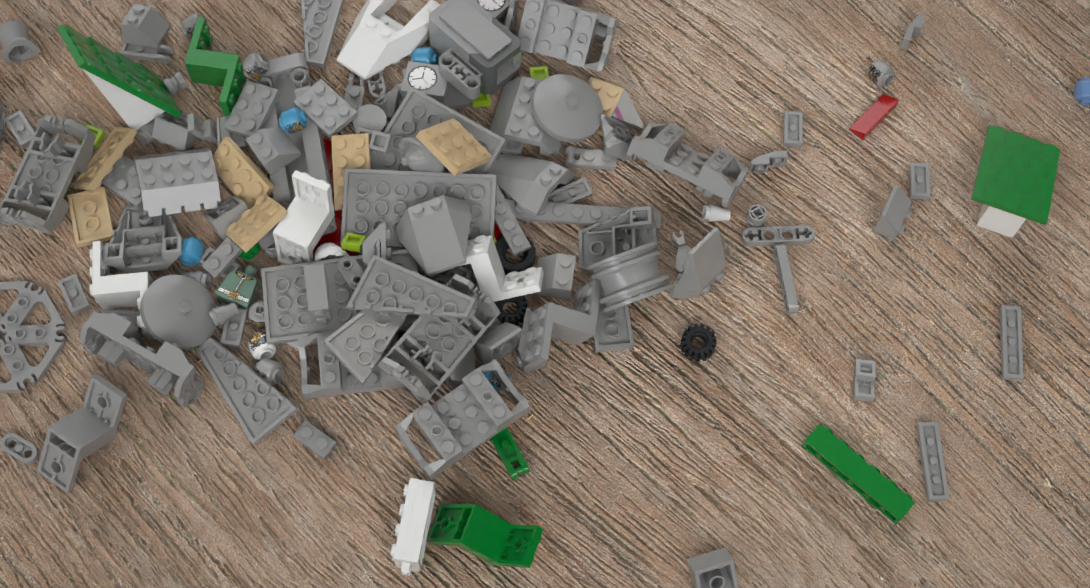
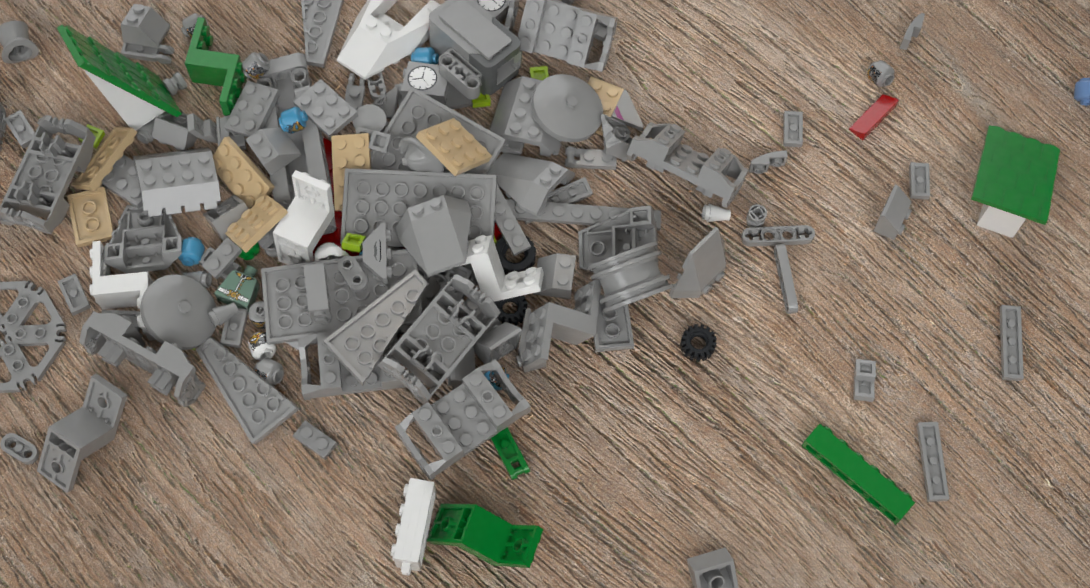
light grey wing [346,255,478,319] -> none
white piece [672,230,692,273] -> none

